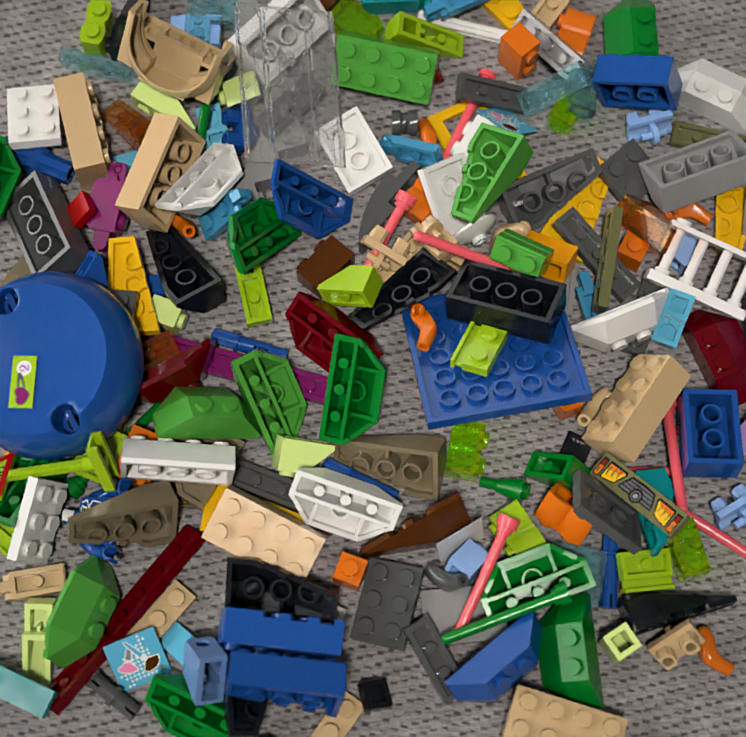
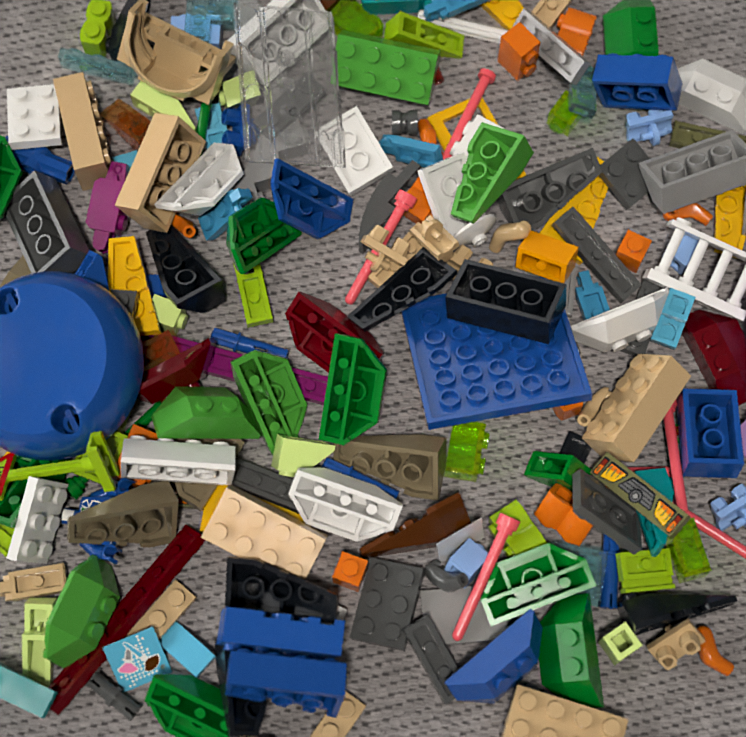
lime sticker [8,356,37,409] -> none
red tile [67,191,96,229] -> none
medium blue torso [183,637,228,706] -> none
reddish brown brick [296,235,355,299] -> none
lime slope [317,265,383,308] -> none
black tile [357,678,393,712] -> none
orange arm [410,303,437,352] -> none
coral piece [413,231,518,272] -> none
green piece [441,581,573,644] -> none
lime plate [450,321,508,377] -> none
dark grey plate [456,72,529,114] -> none
medium azure sticker [476,108,538,134] -> none
green cone [479,476,531,504] -> none
bright green brick [489,228,554,277] -> none
clear light blue plate [515,60,592,117] -> none
olive tile [591,206,624,314] -> none
clear orange slope [617,194,677,254] -> none

